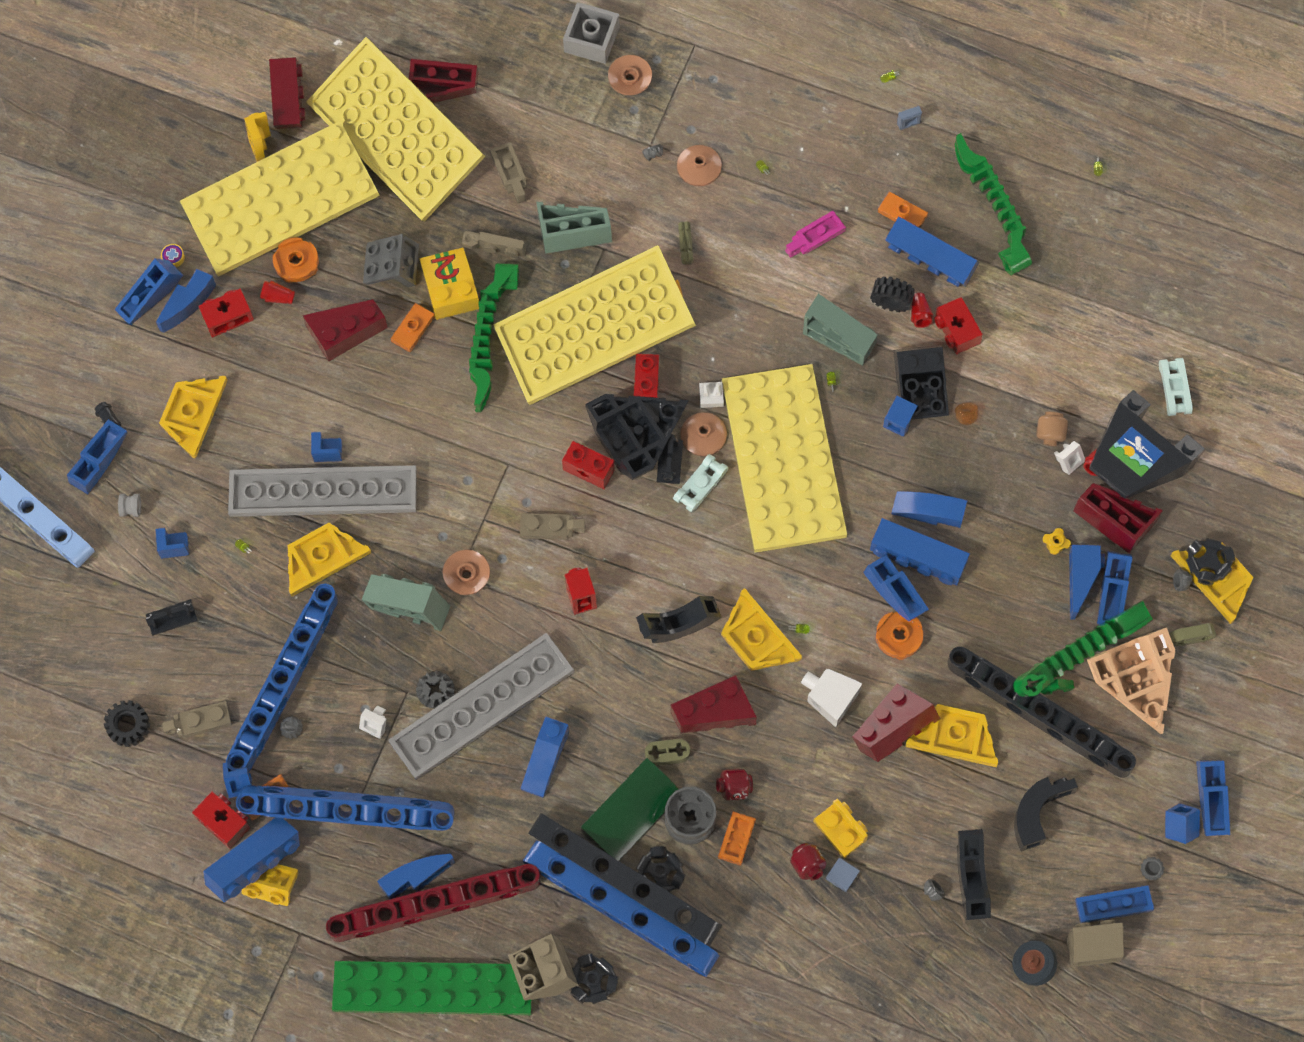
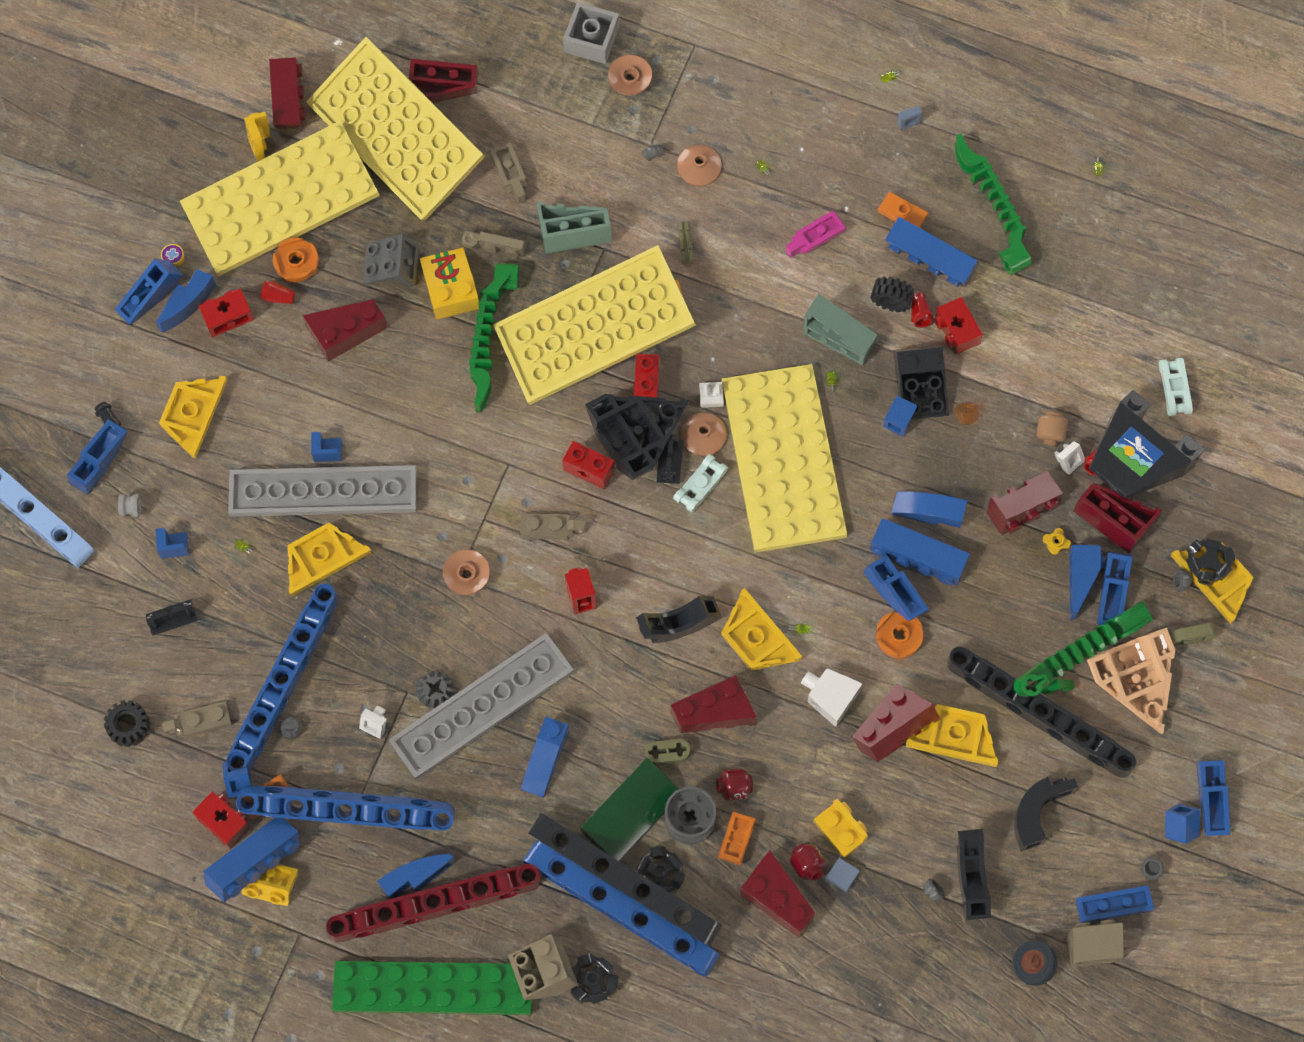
sand green wedge [362,574,450,631] -> none
orange plate [390,303,435,352] -> none
none -> dark red wedge [740,850,815,938]
none -> wedge [986,471,1063,536]

